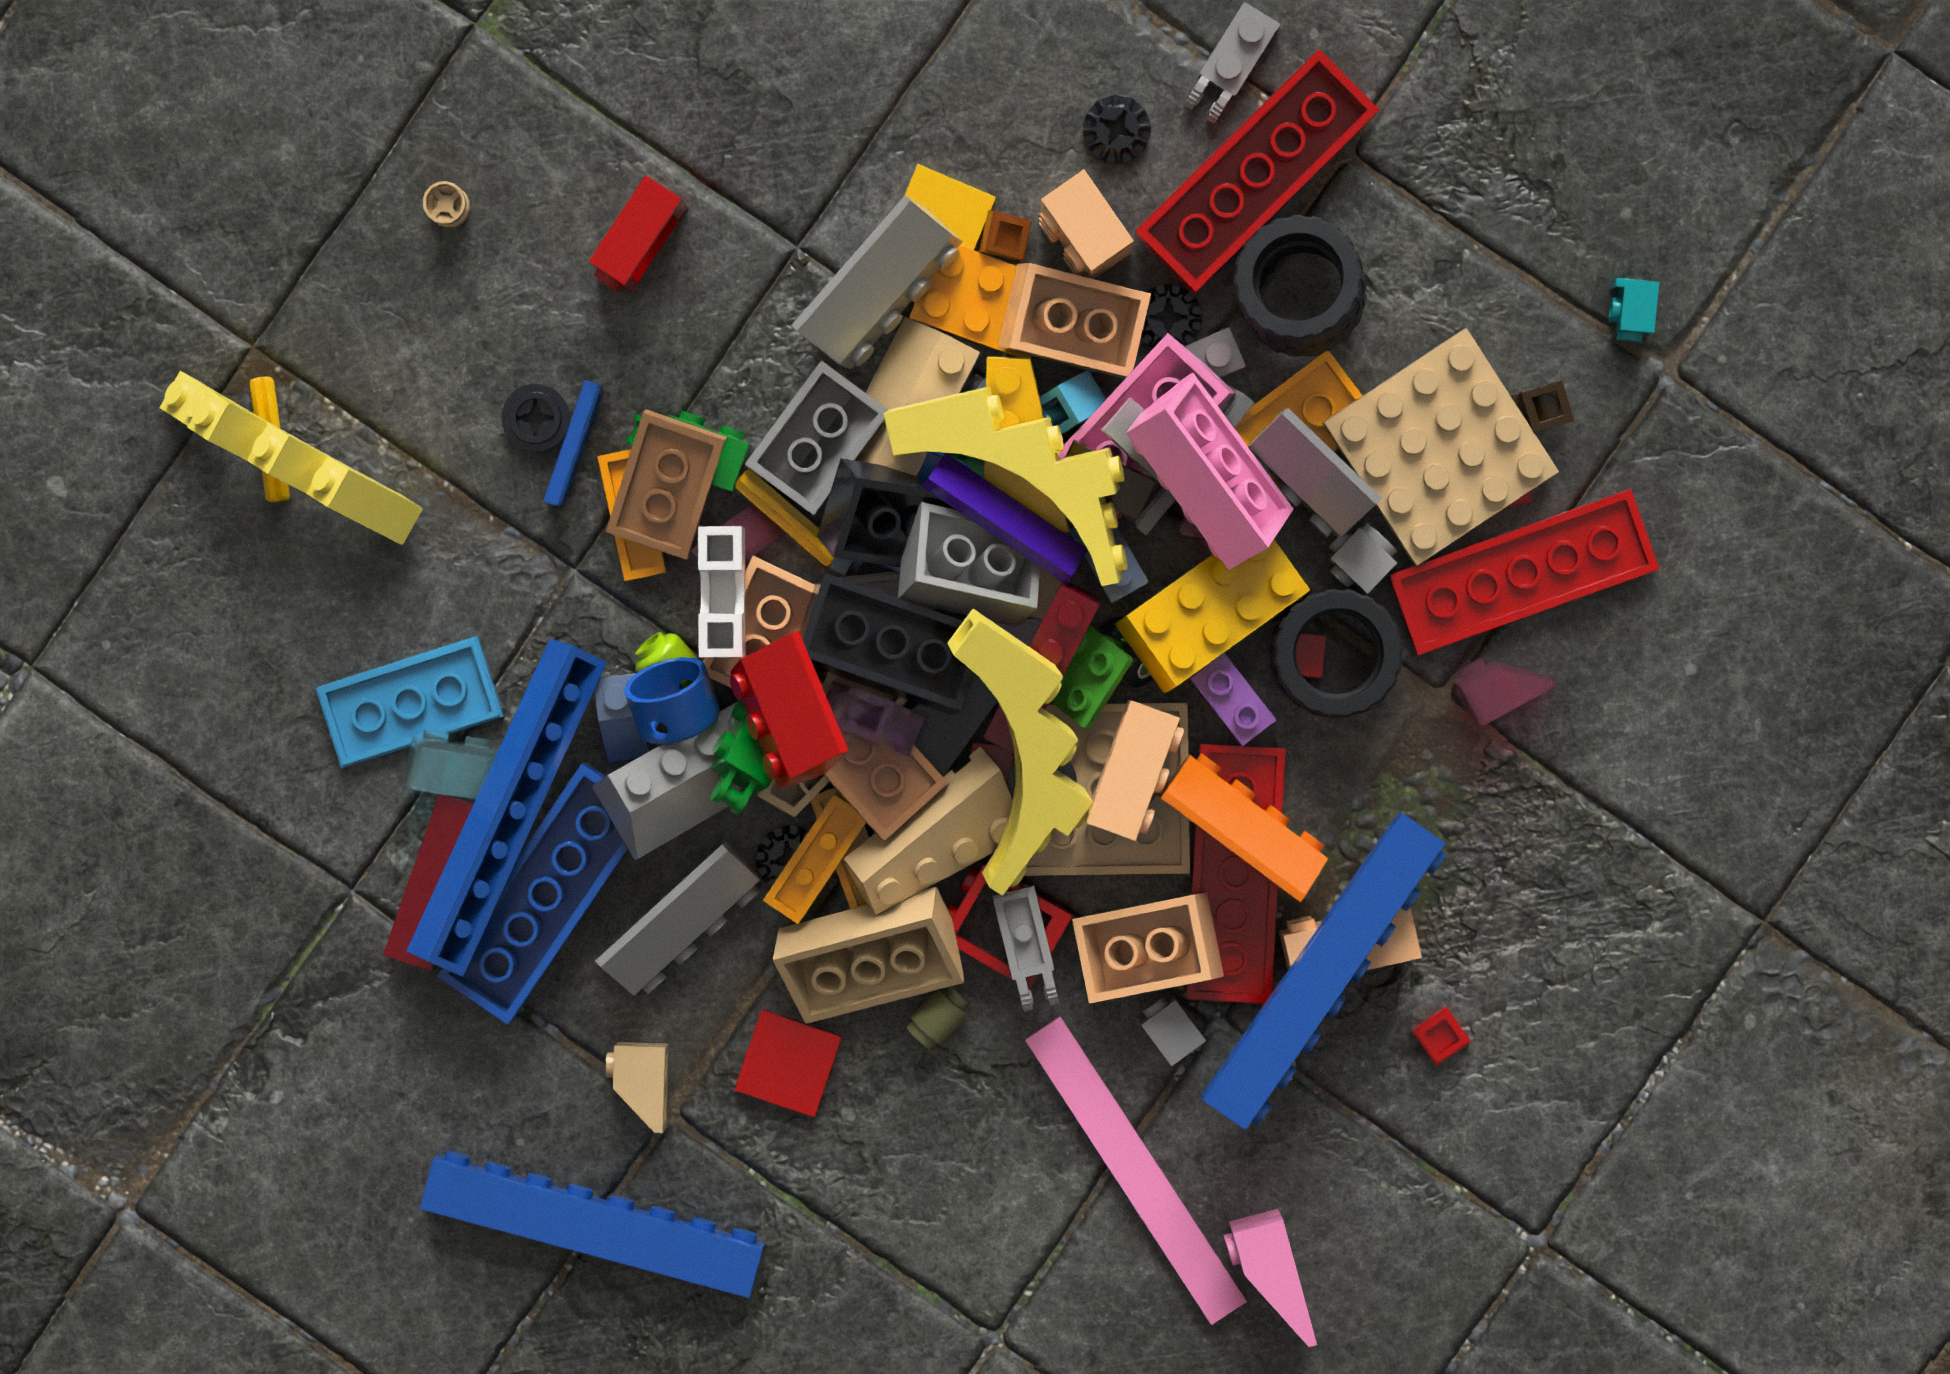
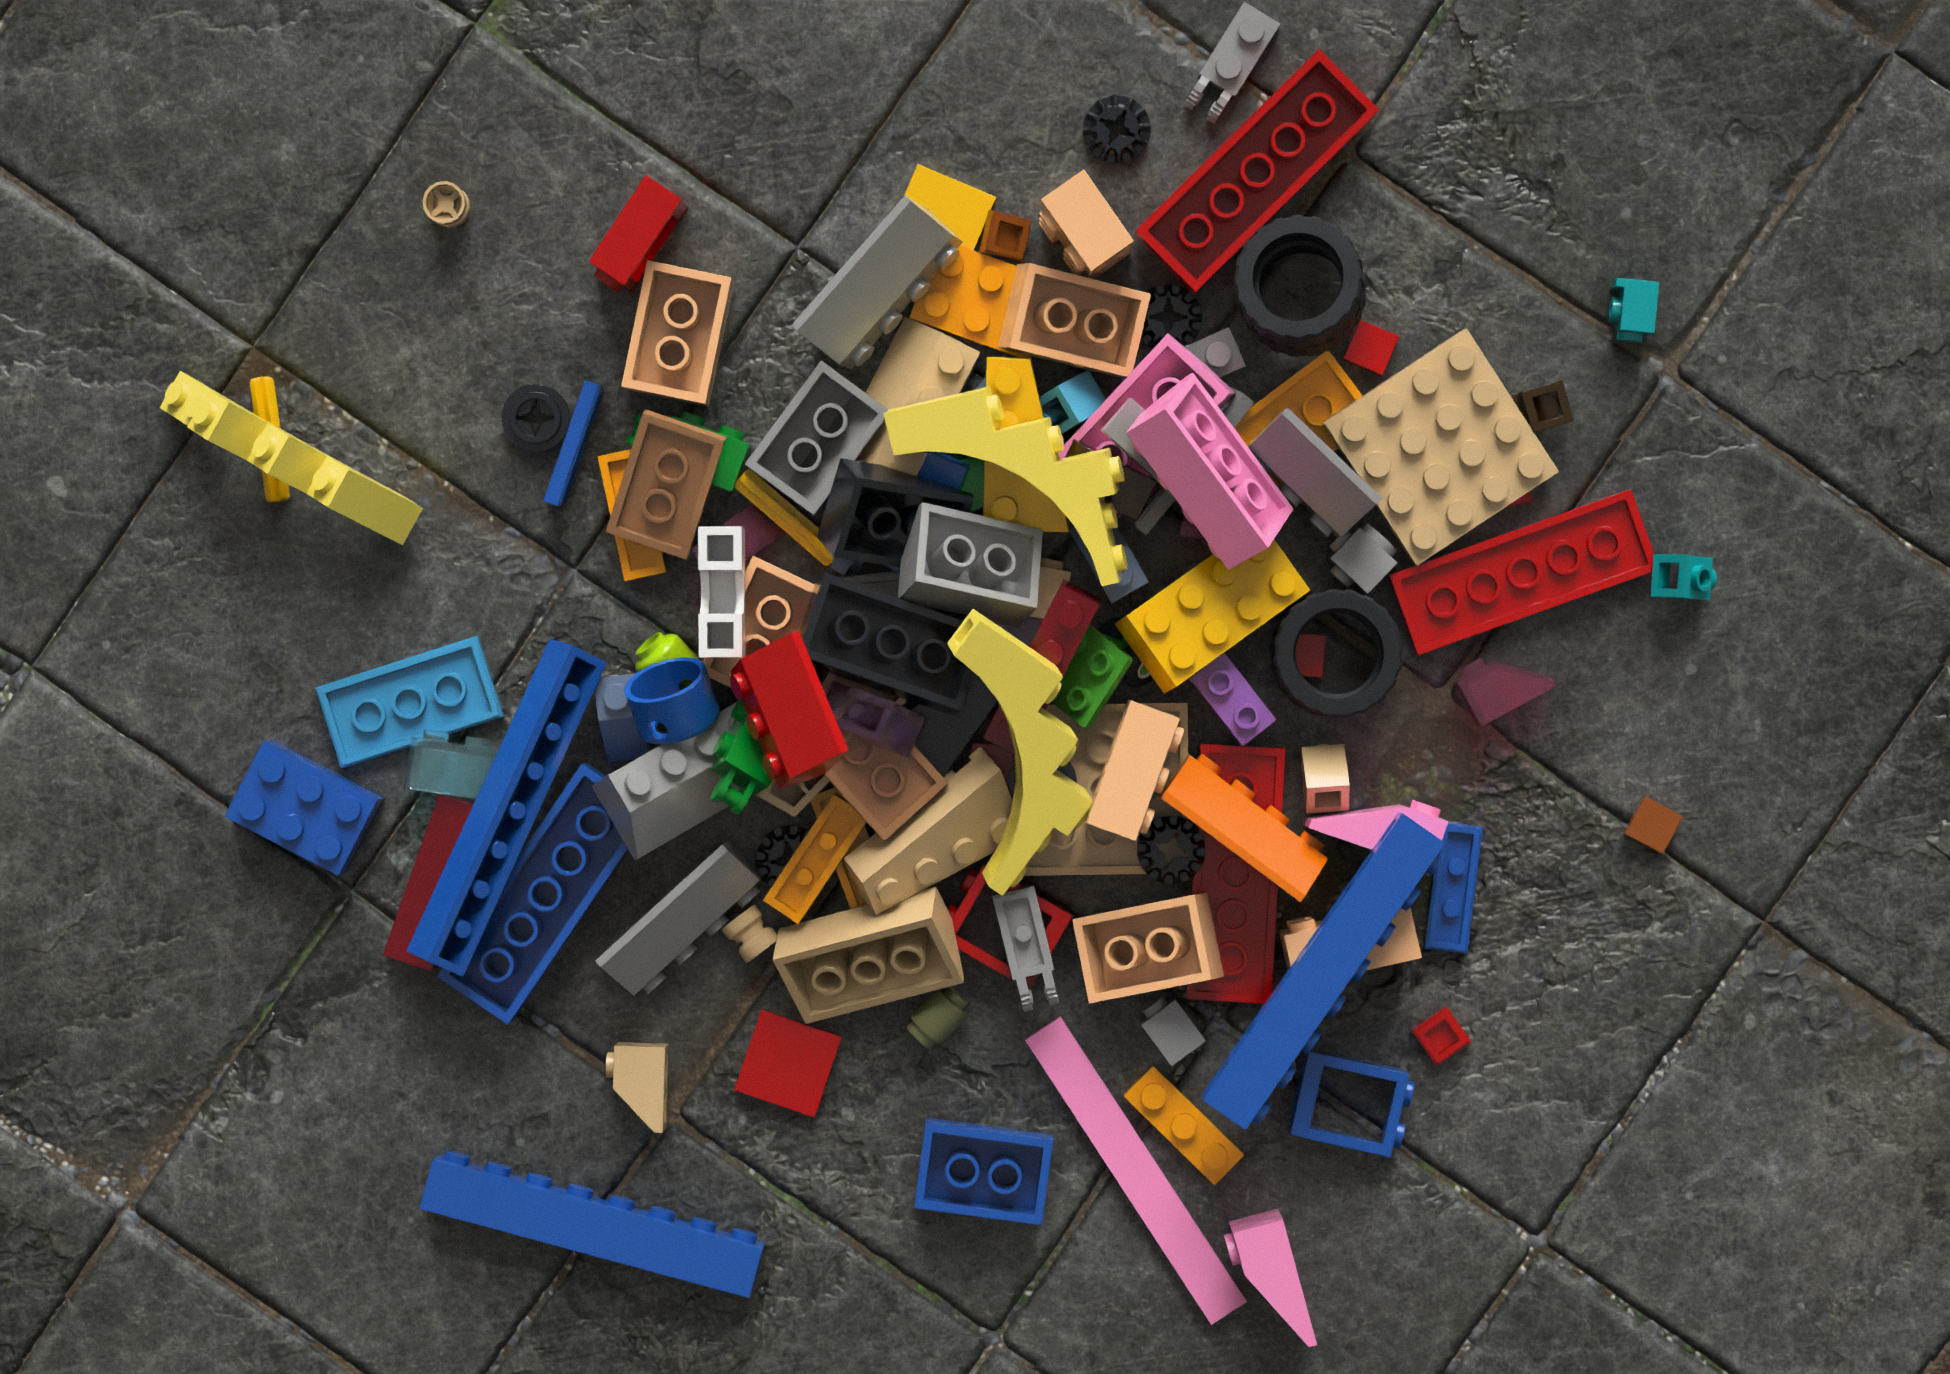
dark purple tile [923,453,1088,585] -> none
none -> blue brick [224,740,385,876]
none -> light nougat brick [621,260,735,407]
none -> tan wheel [721,904,778,963]
none -> blue brick [914,1117,1053,1225]
none -> light orange plate [1123,1064,1244,1185]
none -> black gear [1137,816,1205,884]
none -> blue window [1288,1049,1414,1157]
none -> brick [1301,744,1350,814]
none -> bright pink slope [1303,800,1449,850]
none -> red tile [1342,320,1399,376]
none -> blue tile [1423,822,1483,954]
none -> dark orange tile [1624,796,1683,854]
none -> teal brick [1651,554,1717,600]

